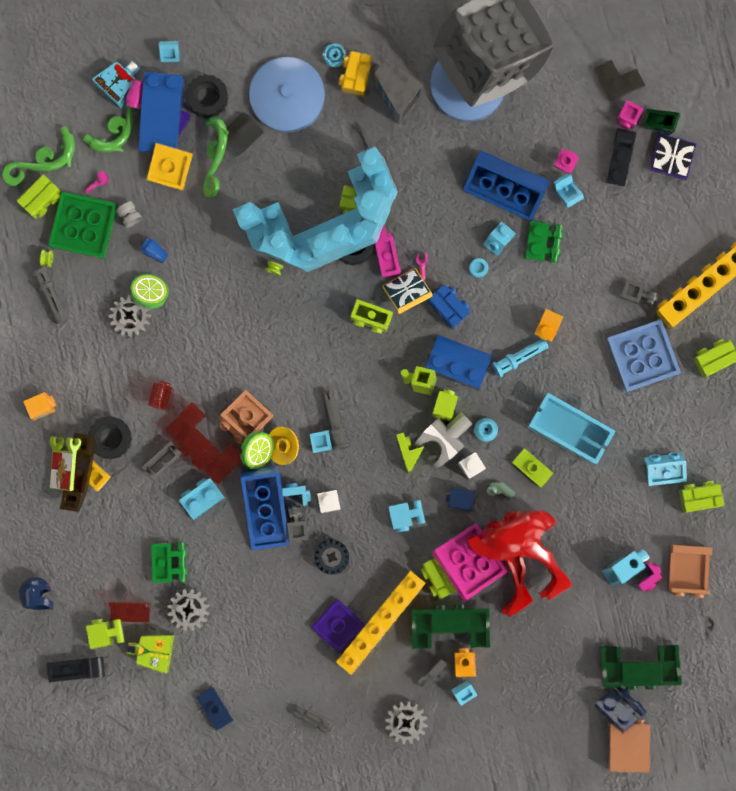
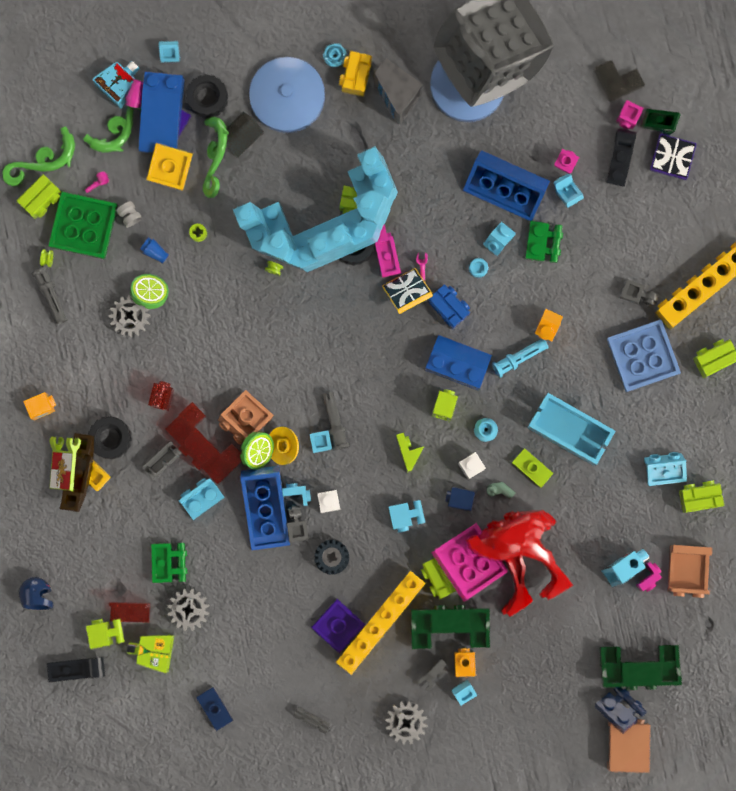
lime brick [350,299,393,334] -> none
lime brick [401,366,437,396] -> none
light grey connector [414,412,472,469] -> none
none -> lime bush [189,223,207,242]

